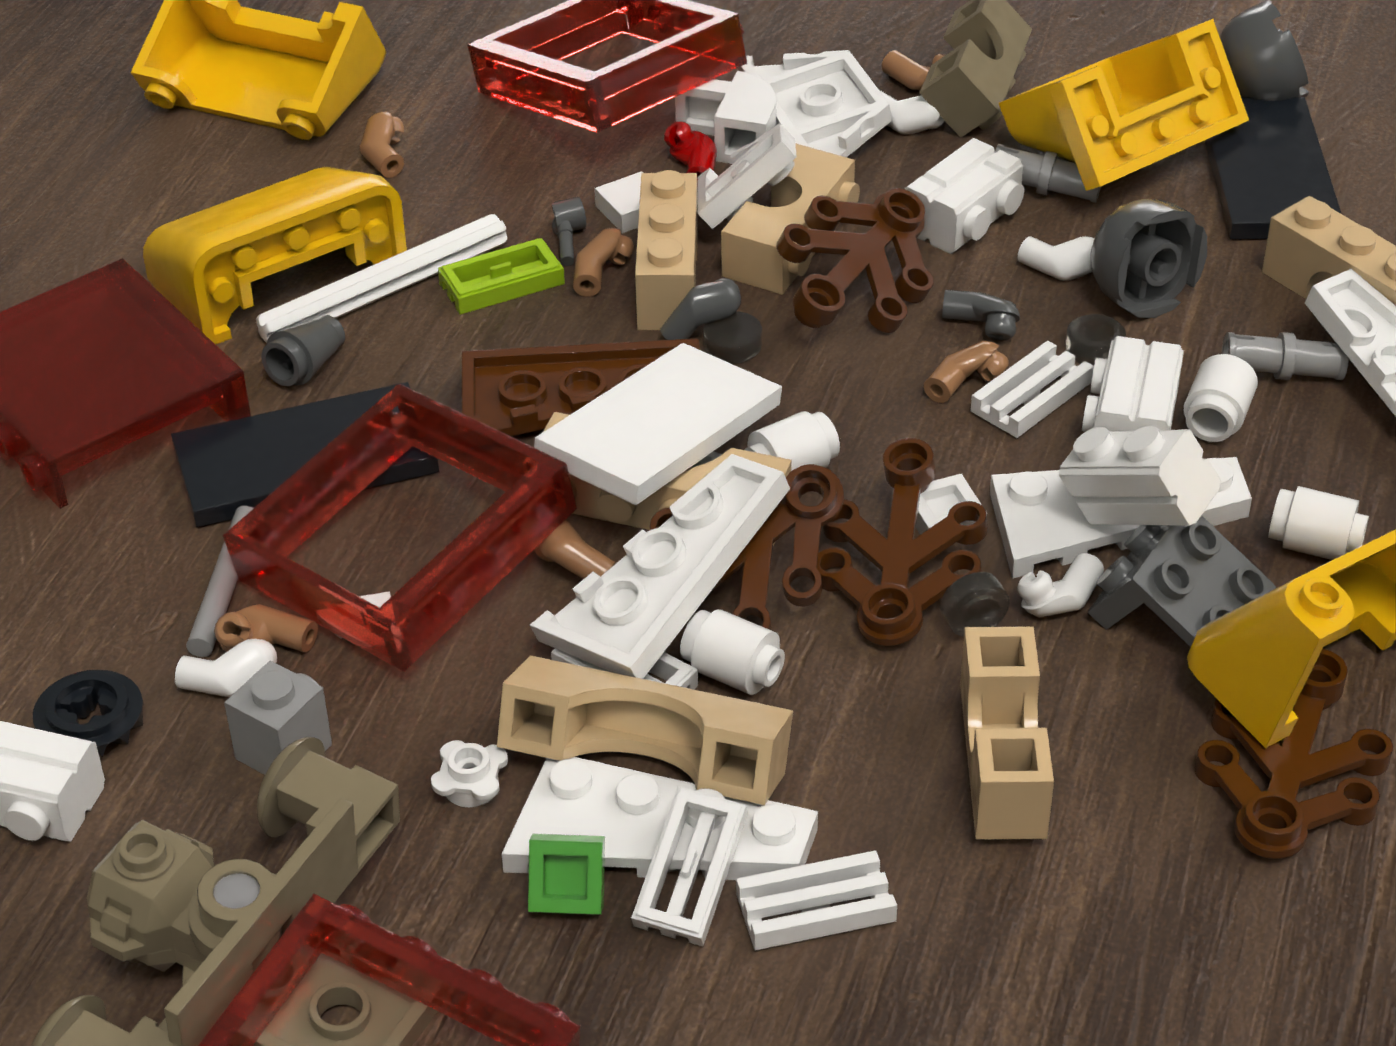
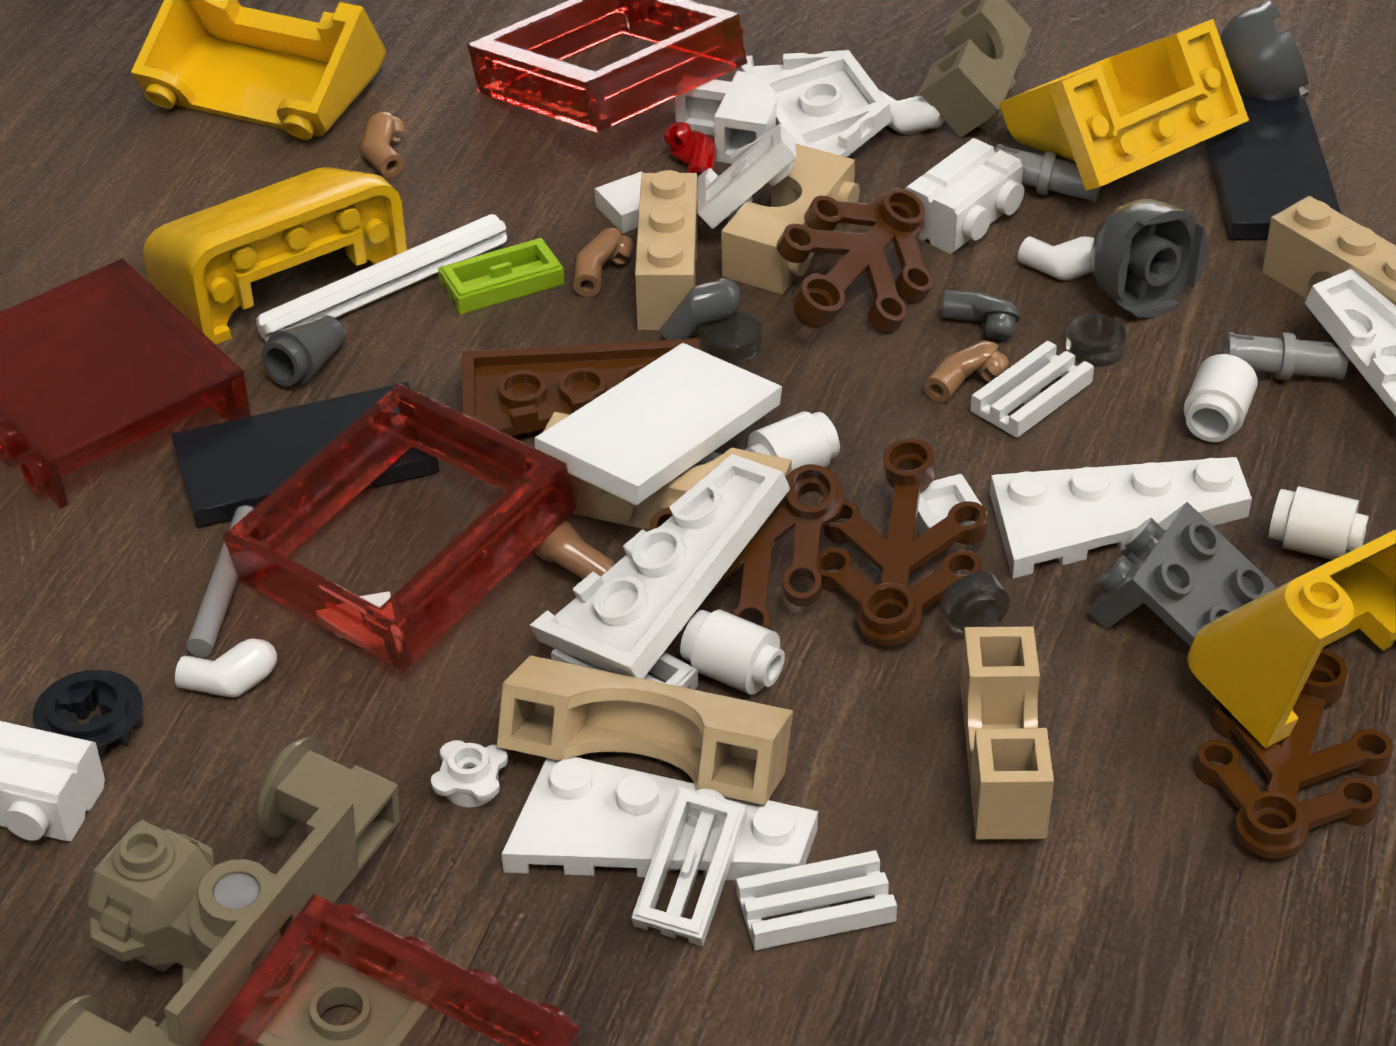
medium nougat arm [214,604,318,653] -> none
light grey brick [224,661,332,775] -> none
bright green plate [528,834,605,914] -> none
dark grey hand [552,197,586,266] -> none
medium nougat arm [882,50,945,90] -> none
white arm [1017,553,1104,617] -> none
white brick [1059,425,1221,526] -> none
white brick [1082,336,1184,432] -> none

